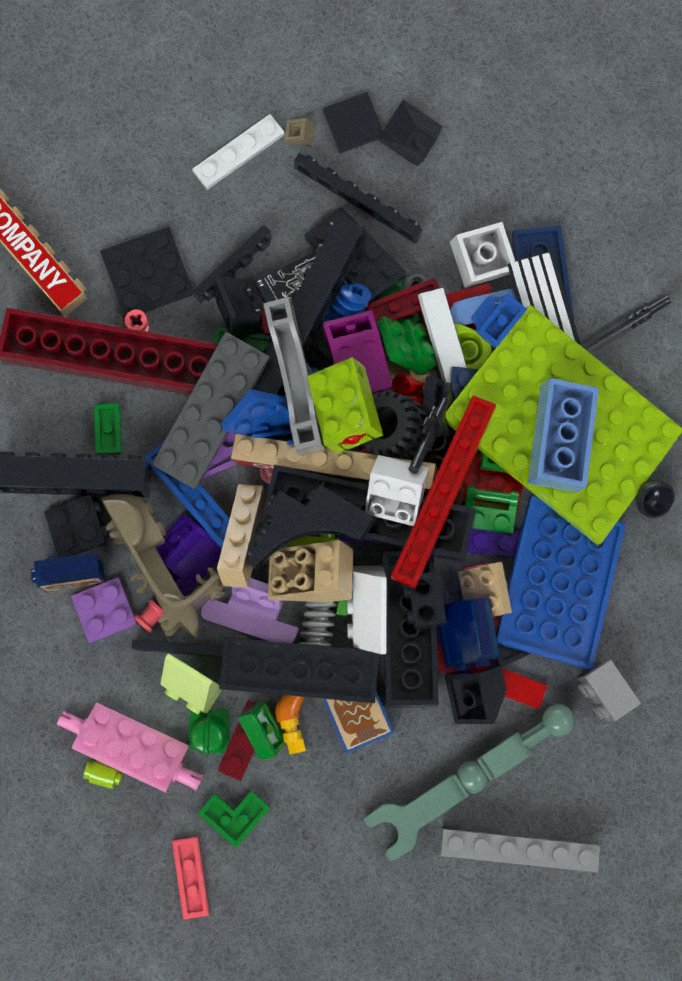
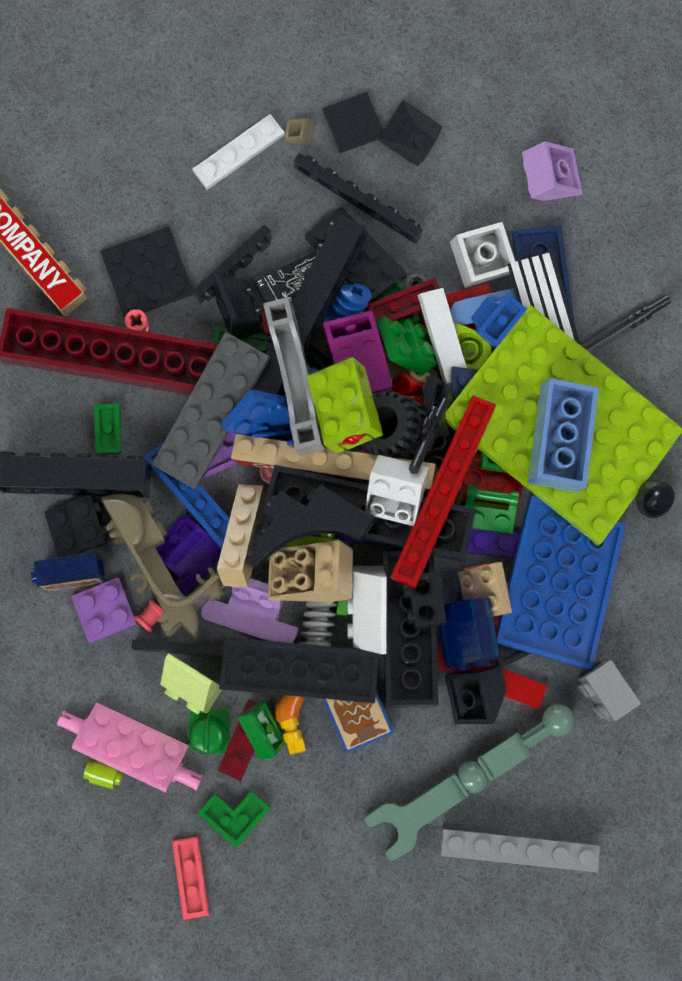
none -> lavender slope [522,141,583,201]

